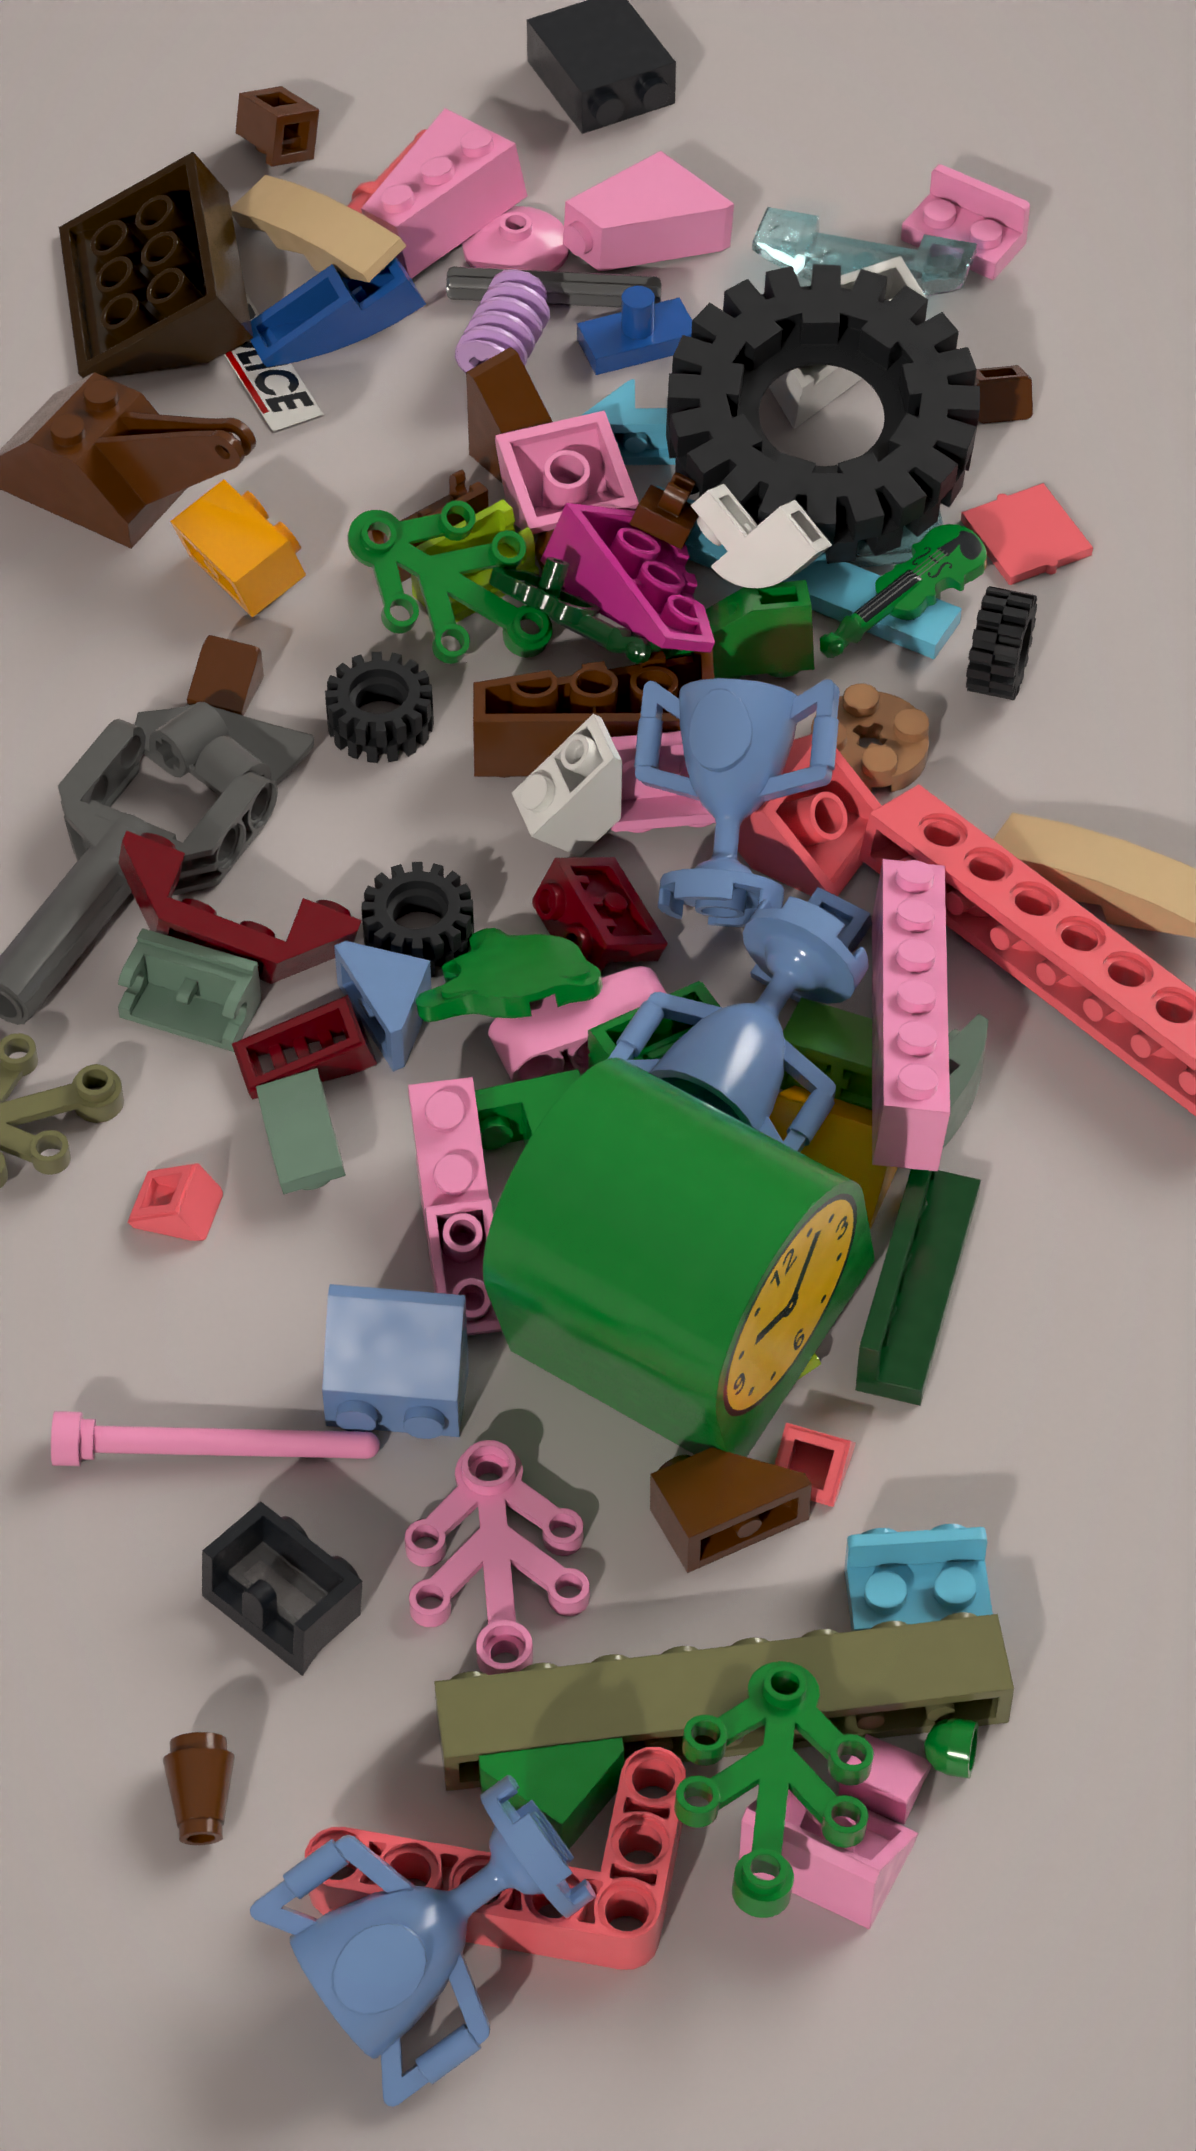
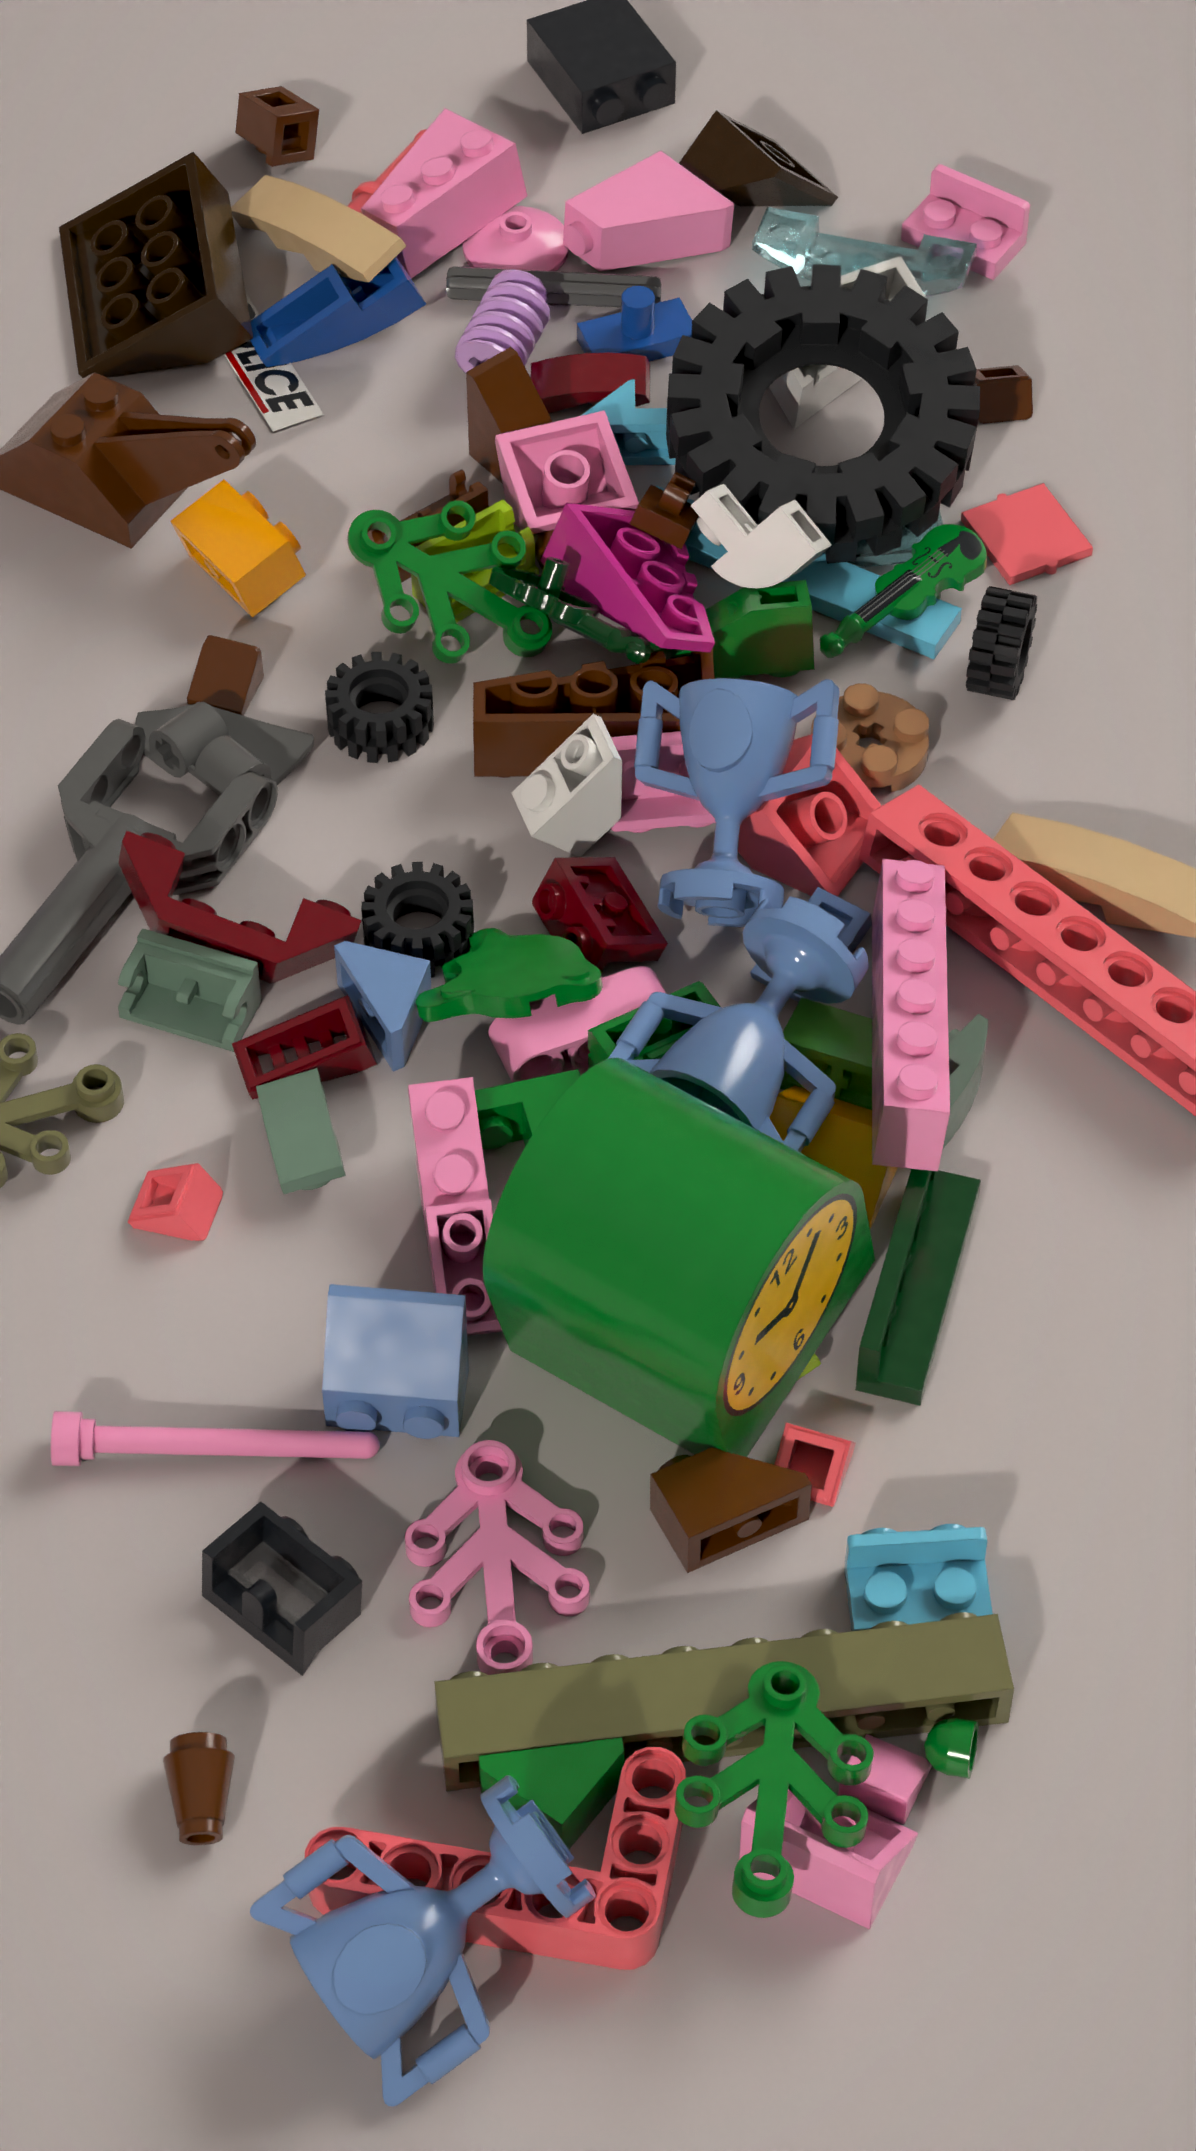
none -> dark red slope [530,352,650,414]
none -> dark brown slope [679,110,838,207]

